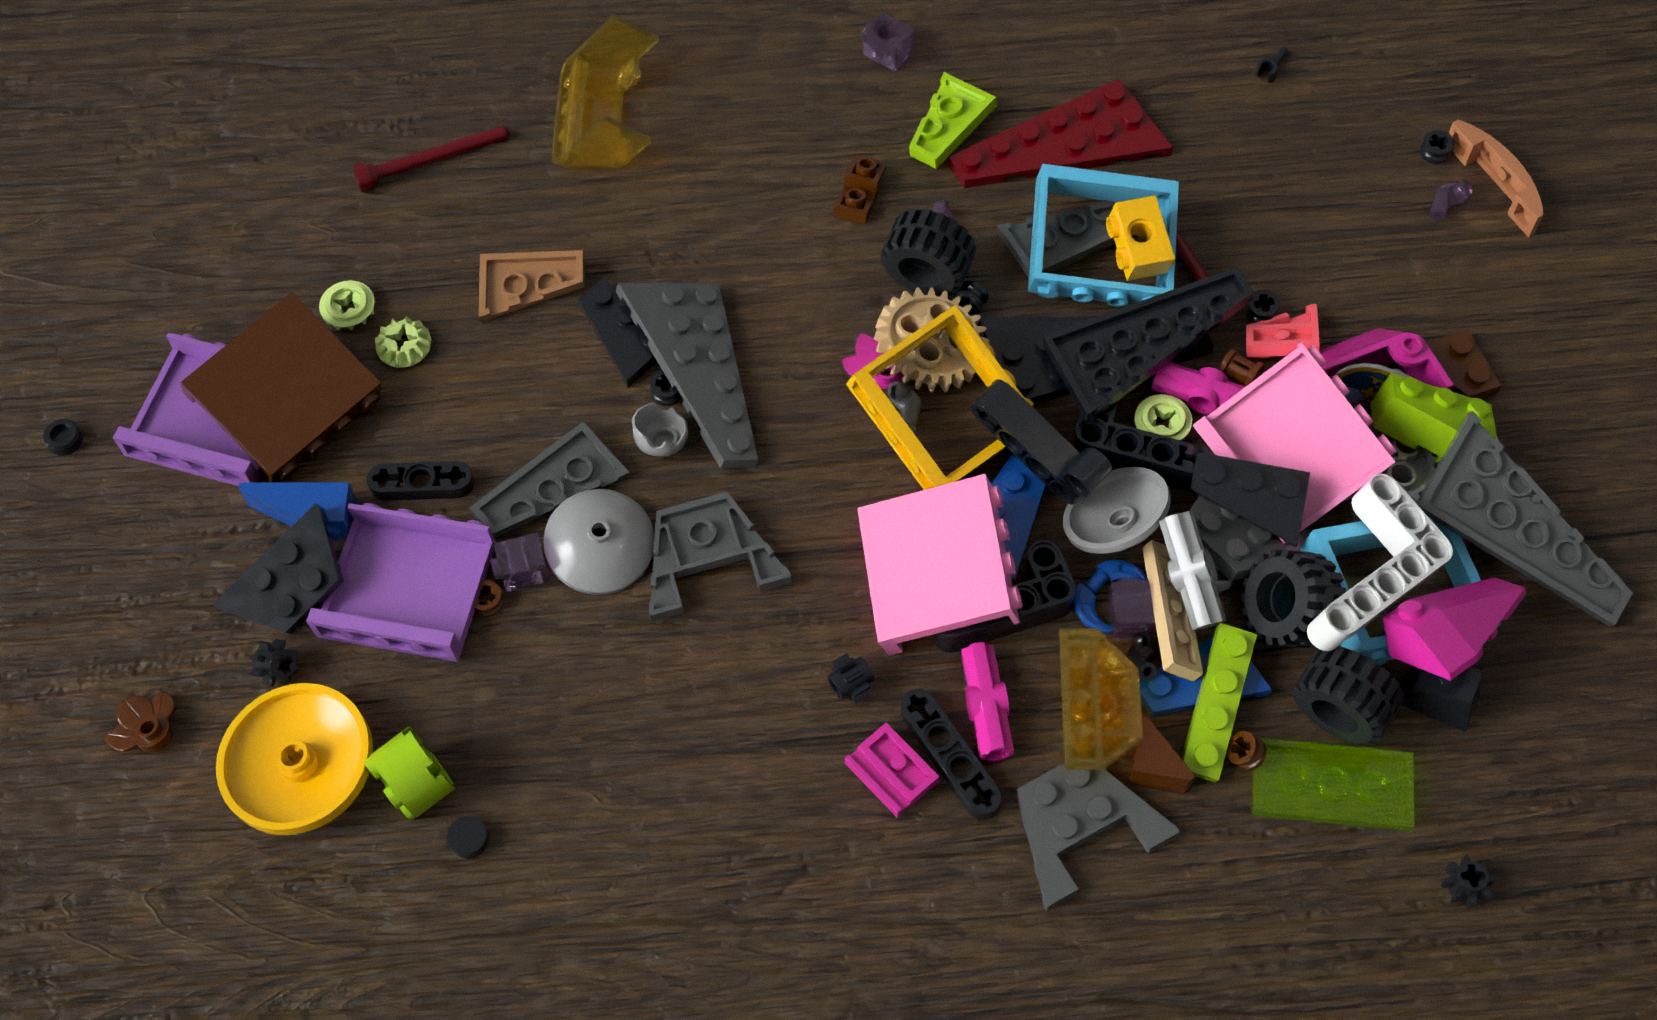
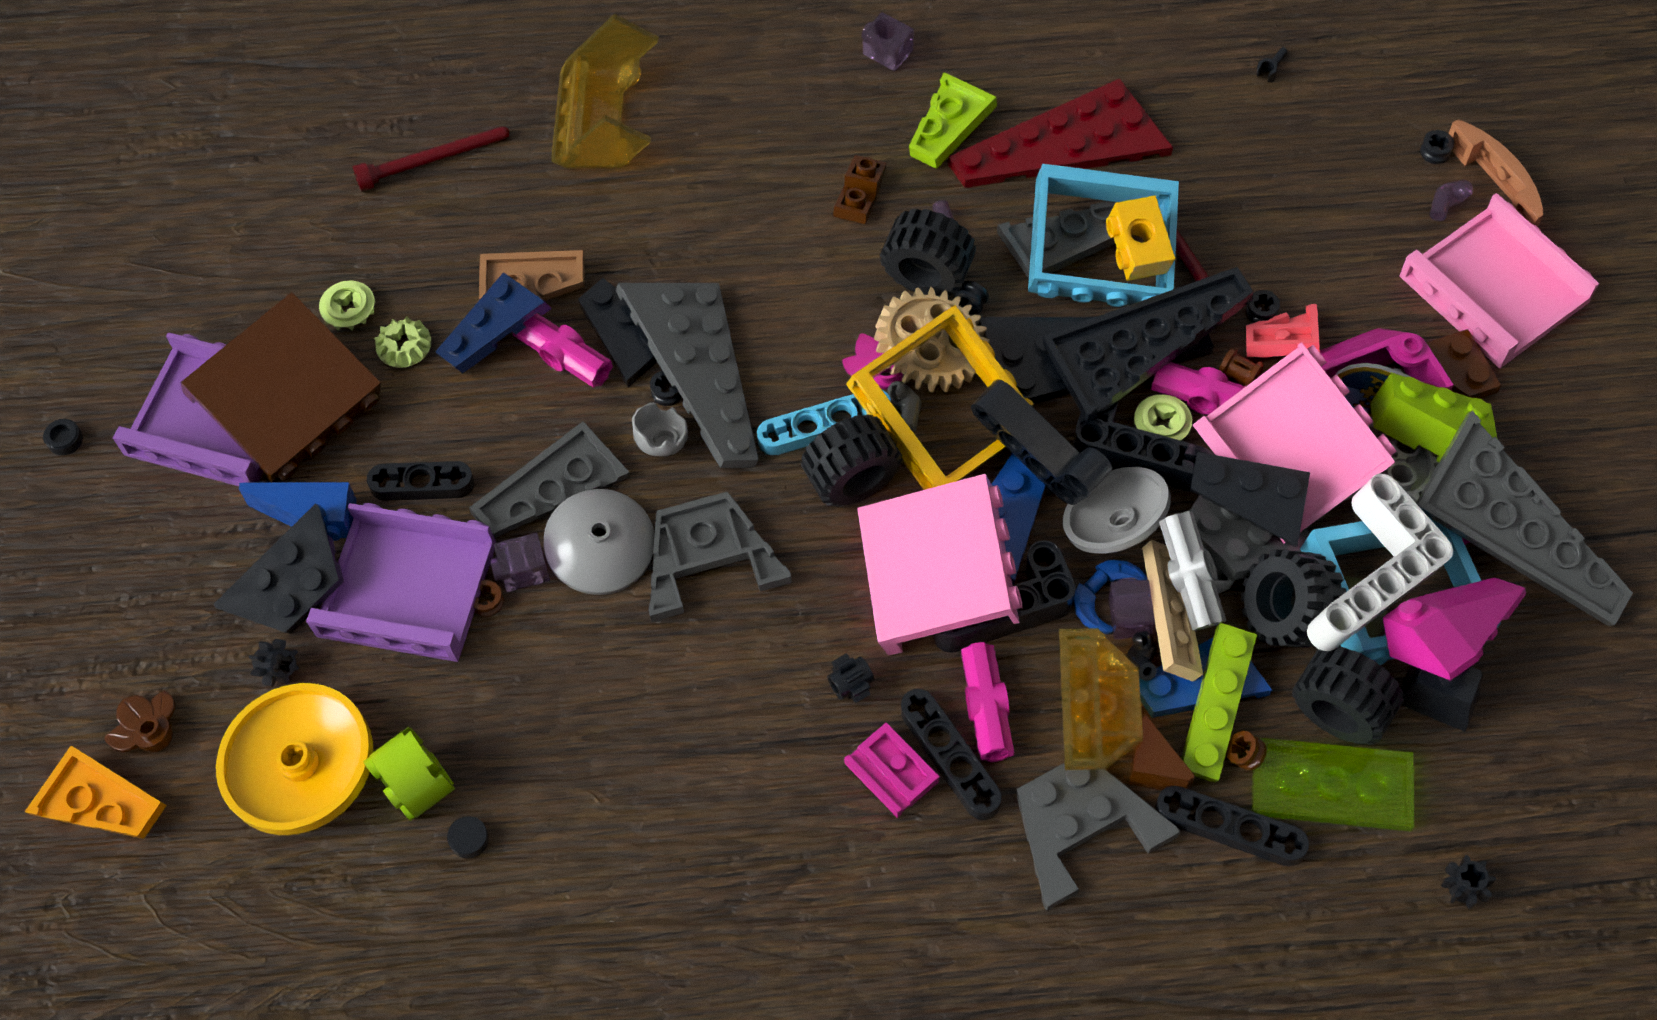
none -> light orange wing [25,746,167,839]
none -> dark blue wing [435,272,552,374]
none -> dark pink piece [512,313,613,388]
none -> medium azure beam [757,389,891,456]
none -> black tyre [801,414,903,507]
none -> black beam [1155,786,1309,866]
none -> bright pink panel [1399,193,1599,369]

